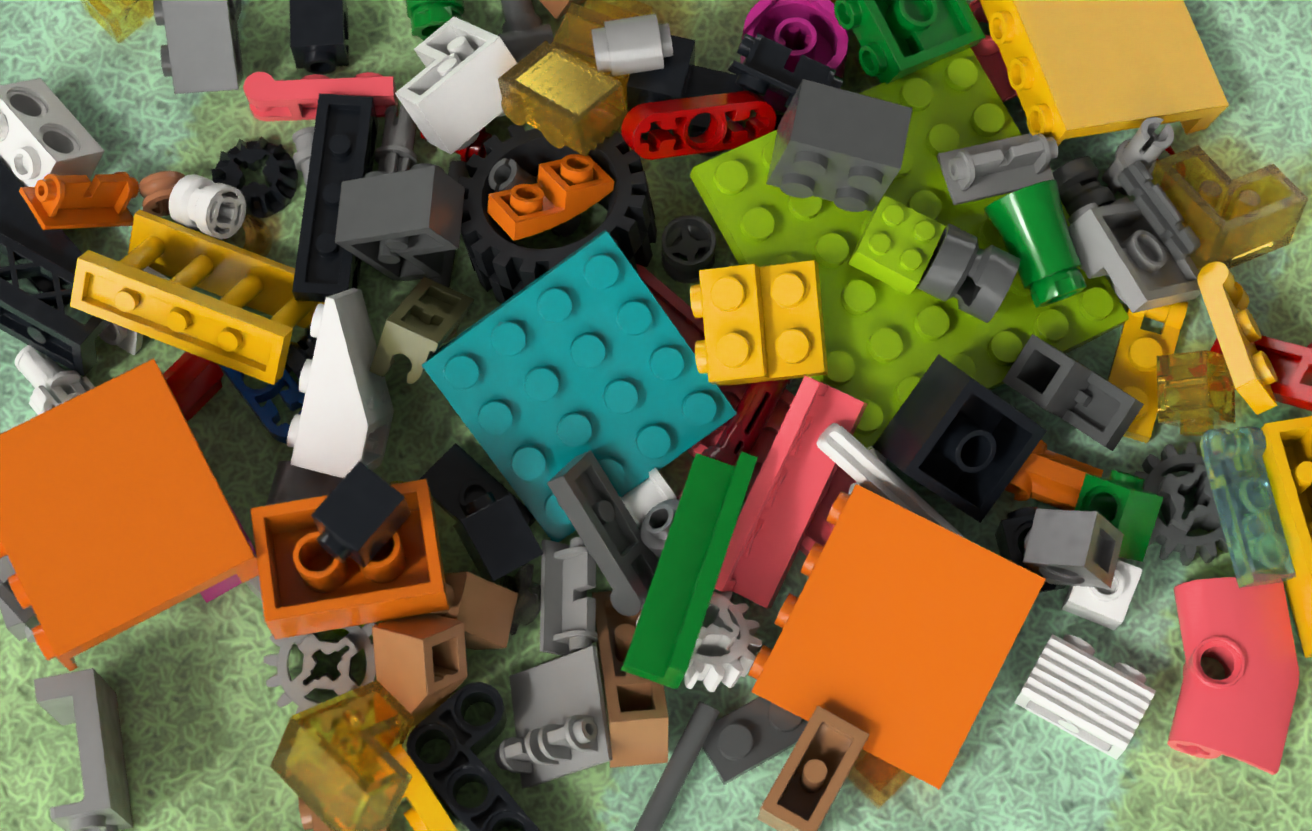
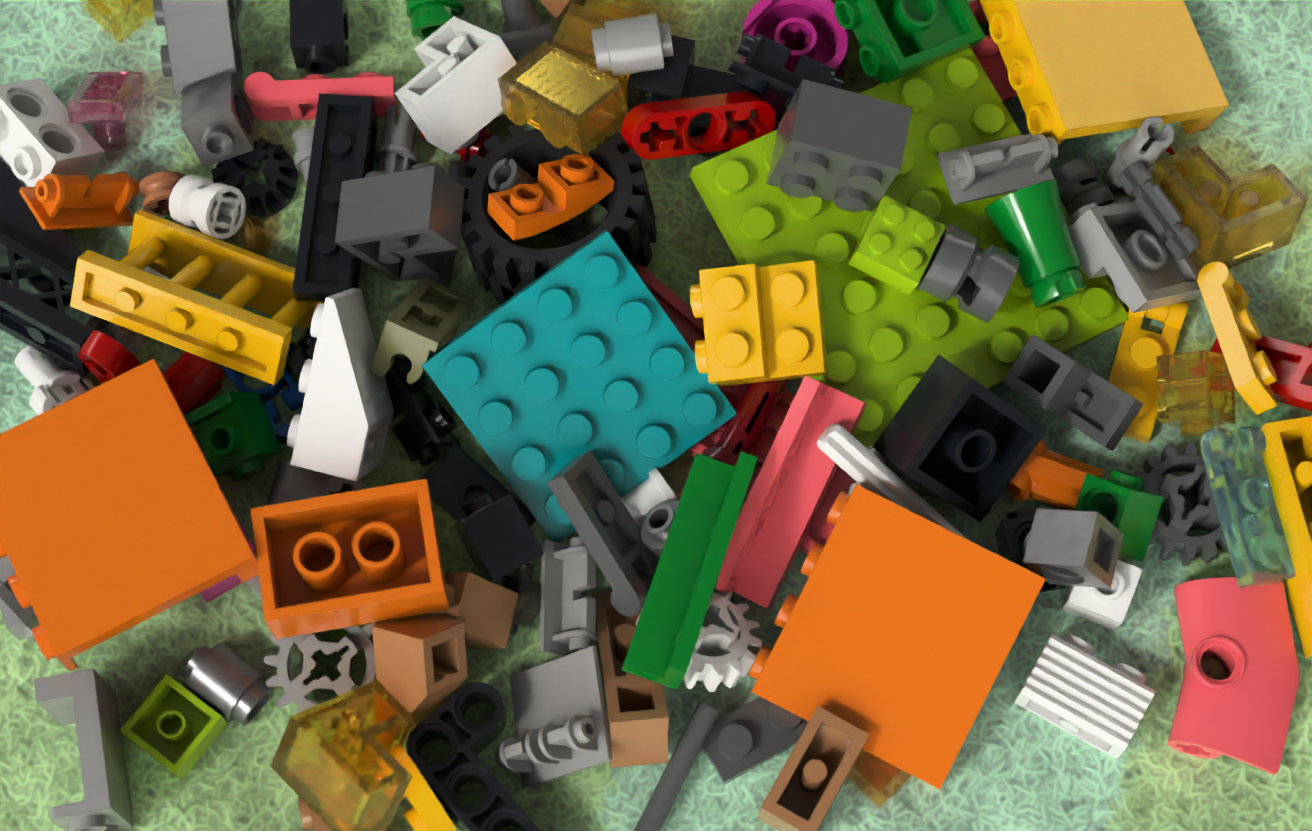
black brick [311,461,411,568] -> none
dark grey wheel [661,215,716,283] -> none
none -> clear pink tile [67,72,143,151]
none -> red beam [77,330,141,384]
none -> lime piece [120,674,228,781]
none -> flat silver brick [181,72,254,167]
none -> green brick [185,392,282,482]
none -> flat silver brick [185,643,273,726]
none -> black hinge [385,356,462,467]

